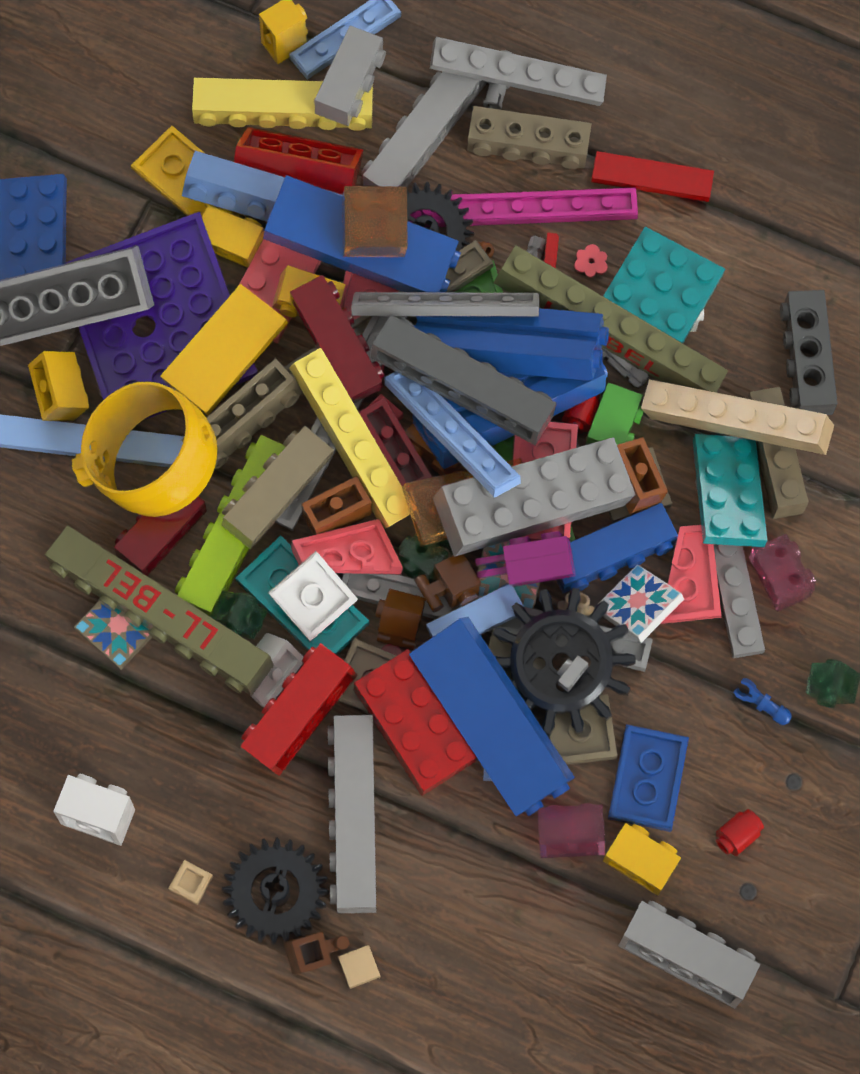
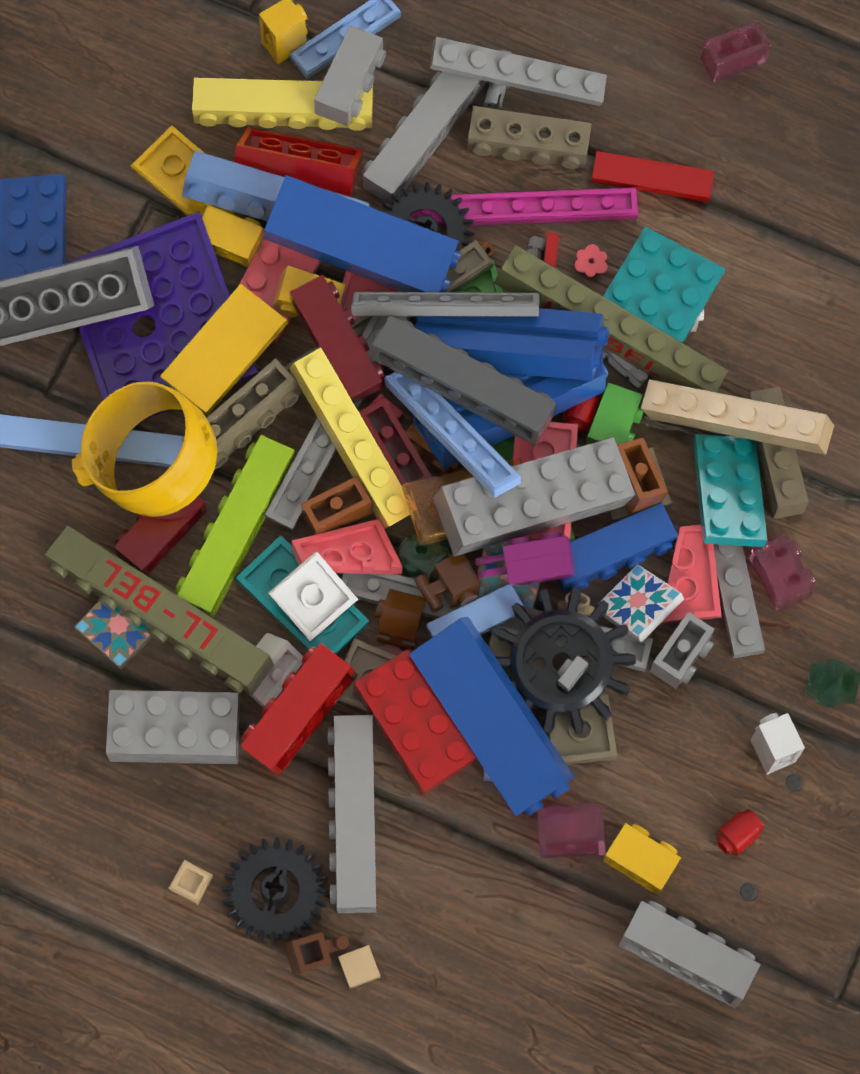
yellow brick [28,351,89,421] -> none
white brick [54,774,135,846] -> none
clear green brick [210,591,267,639] -> none
dark tan brick [222,426,334,550] -> none
clear orange brick [342,186,408,257] -> none
blue tile [608,724,689,832] -> none
blue piece [734,678,792,725] -> none
dark grey brick [780,290,838,415] -> none
none -> light grey brick [106,690,240,764]
none -> light grey brick [650,612,715,689]
none -> clear pink brick [700,21,771,83]
none -> white brick [750,713,805,775]

